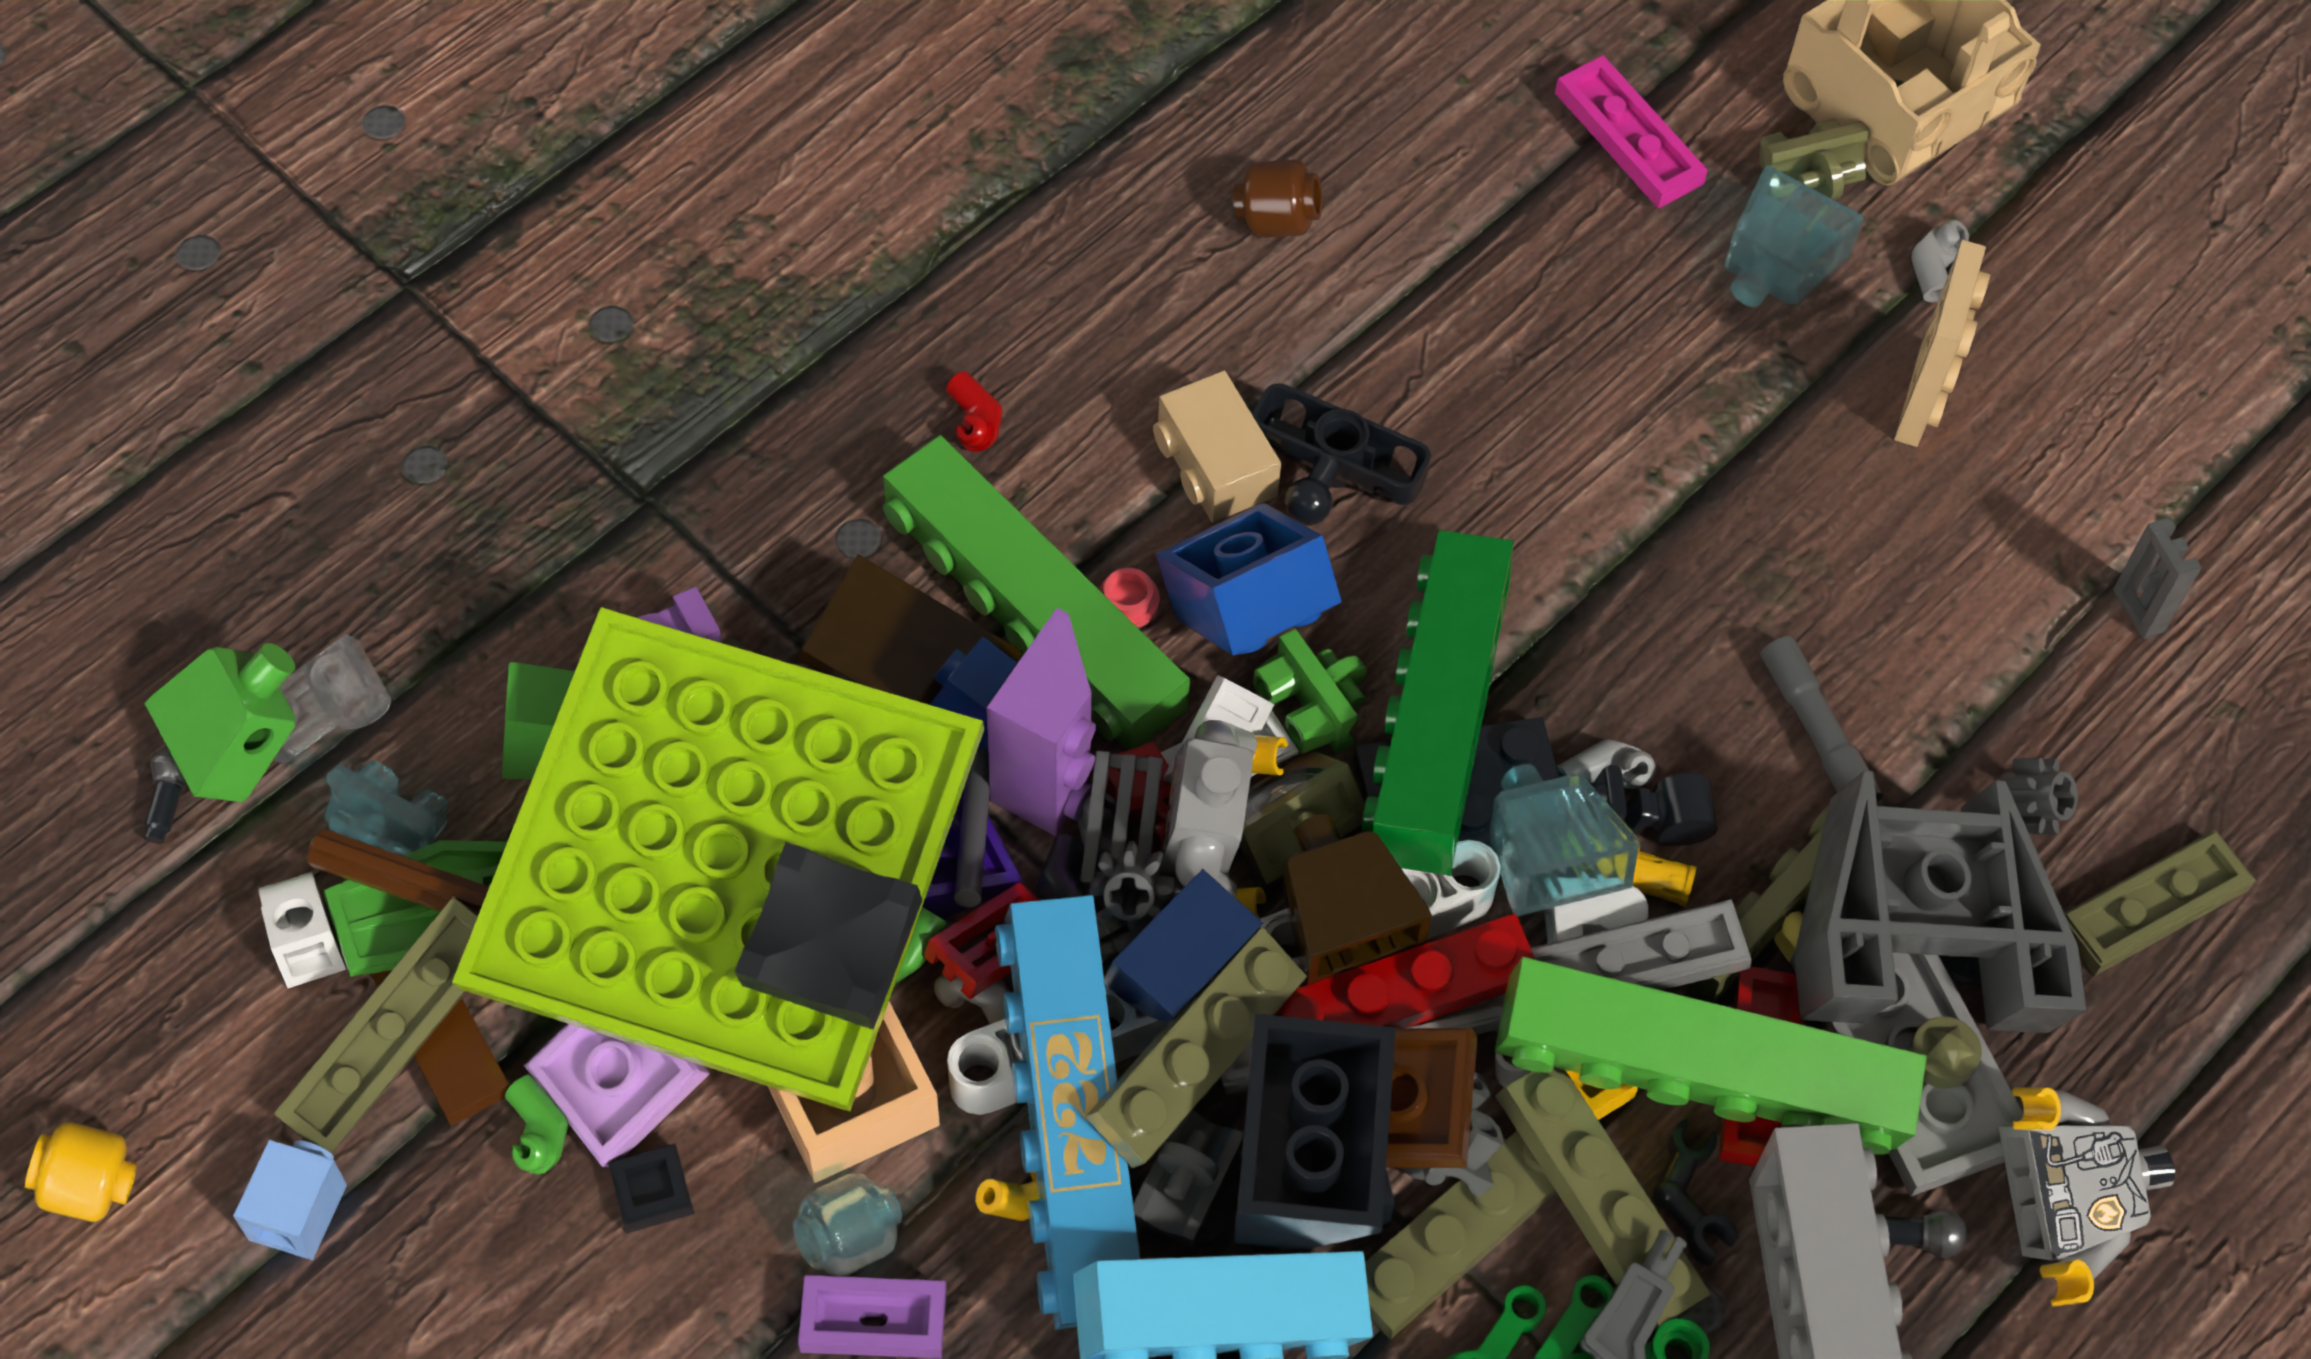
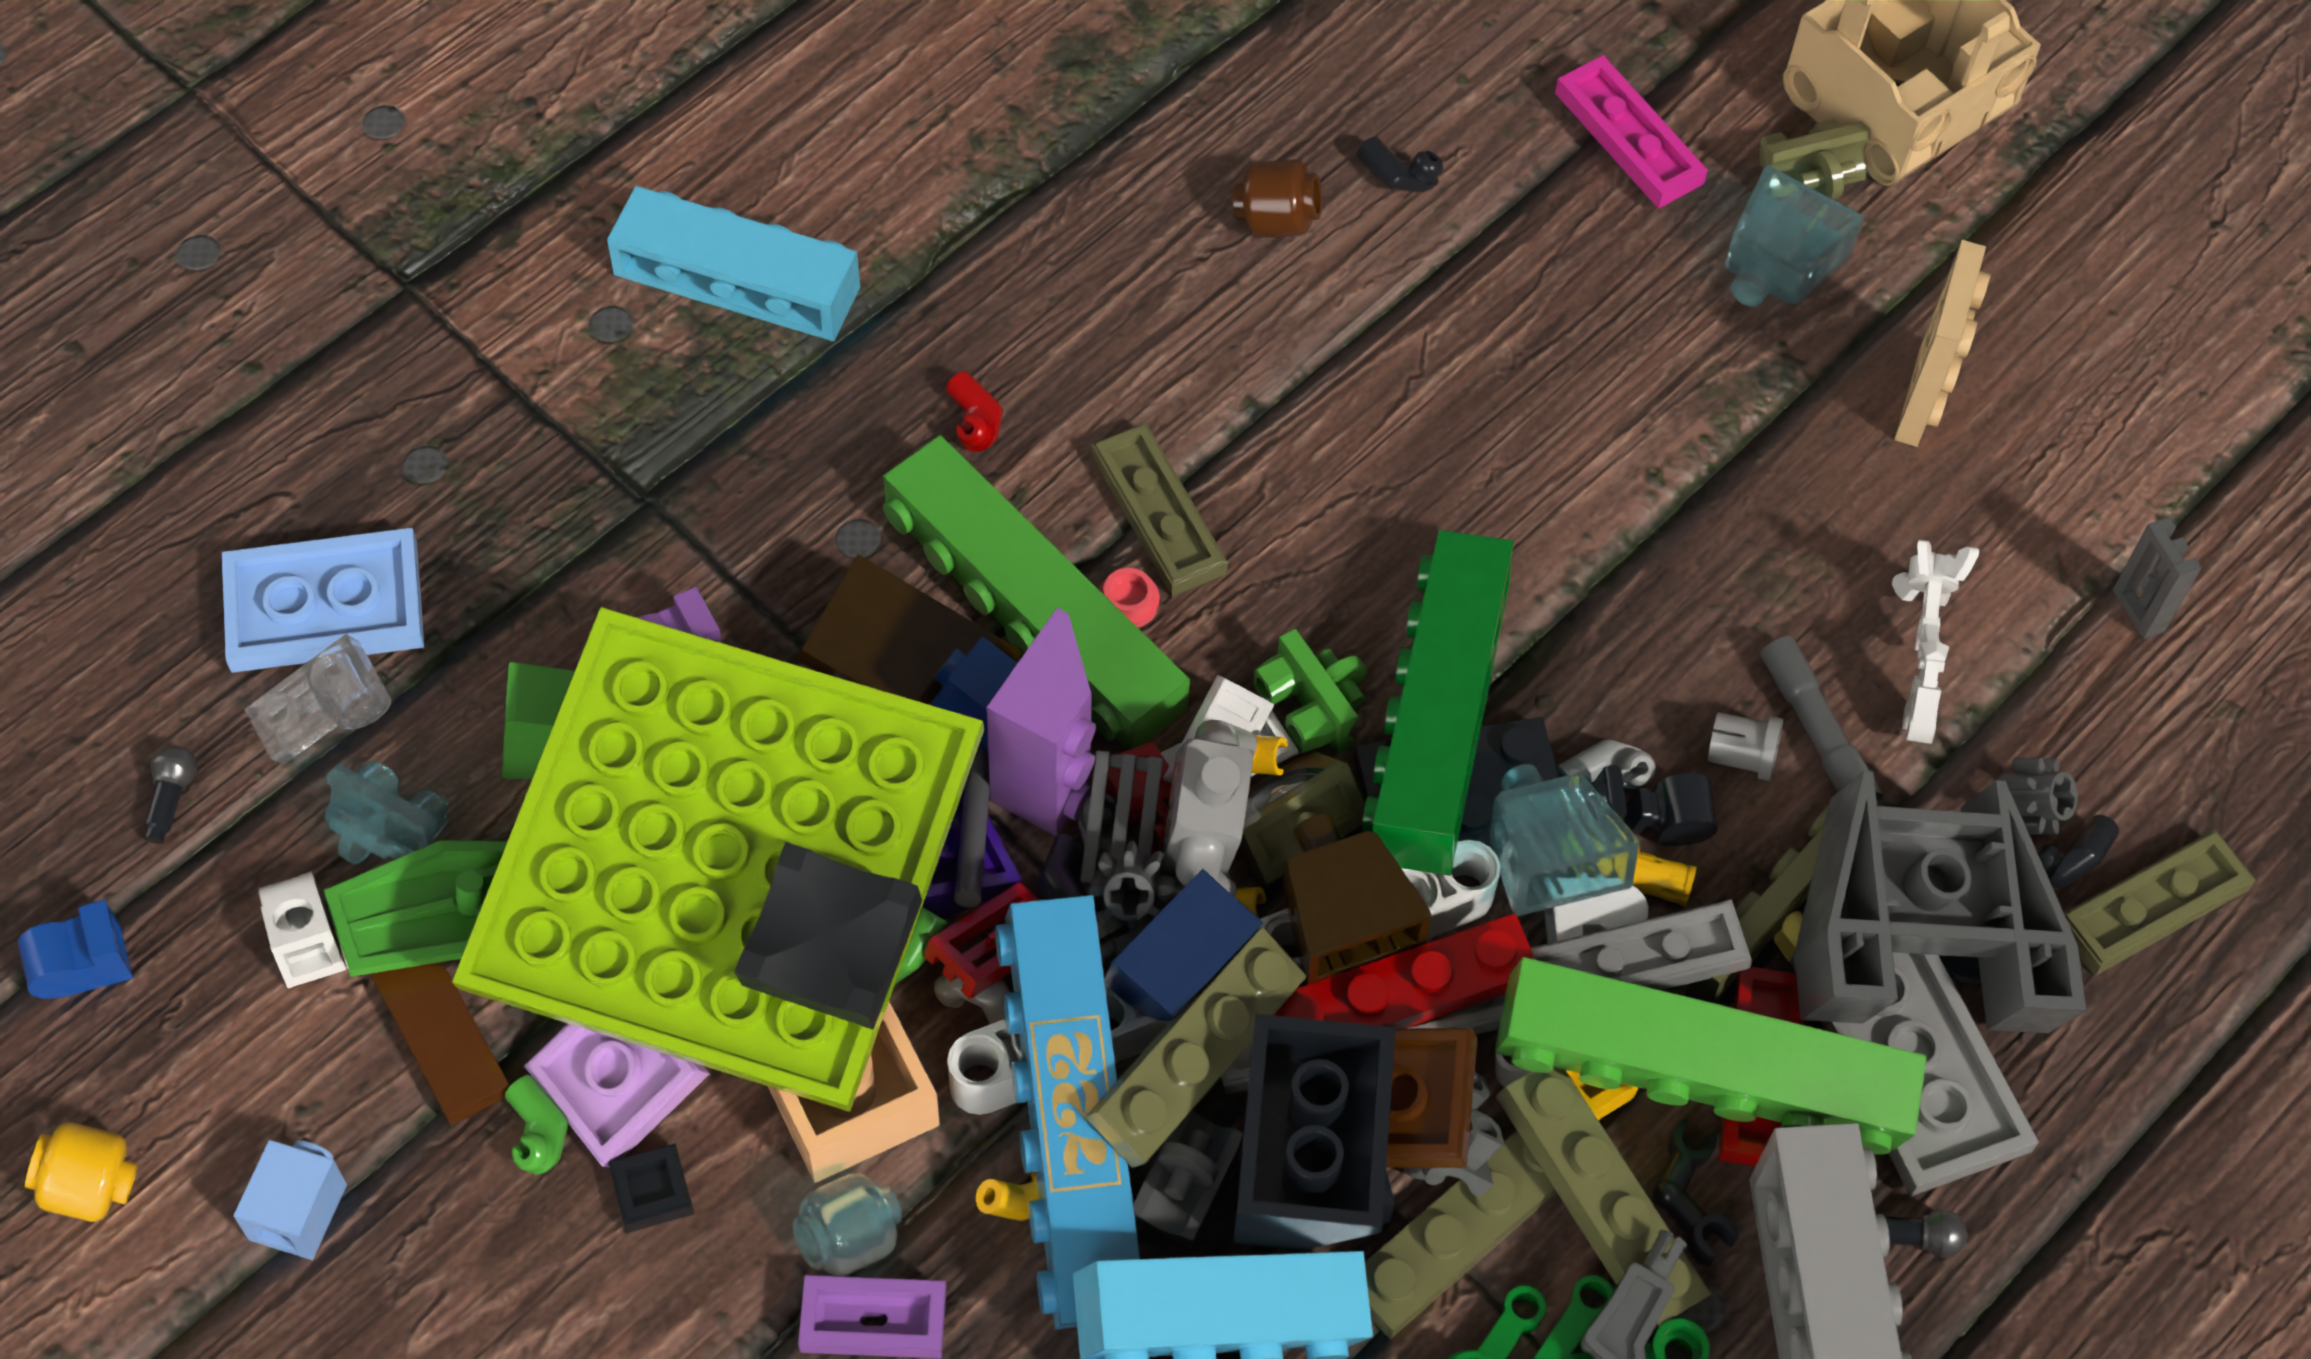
bright green torso [144,643,296,802] -> none
olive plate [274,897,478,1155] -> none
reddish brown axle [307,829,489,915] -> none
tan brick [1153,370,1281,523] -> none
blue brick [1156,503,1342,656] -> none
black piece [1252,383,1431,526] -> none
olive tile [1908,1016,1982,1089] -> none
light grey arm [1911,219,1969,303] -> none
torso [1998,1087,2175,1307] -> none
none -> blue leg [18,899,134,999]
none -> light blue plate [222,528,424,673]
none -> medium azure brick [607,186,860,342]
none -> olive tile [1091,422,1228,597]
none -> black arm [1357,136,1444,193]
none -> light grey bush [1708,712,1783,781]
none -> white piece [1892,540,1979,744]
none -> black arm [2038,815,2119,888]

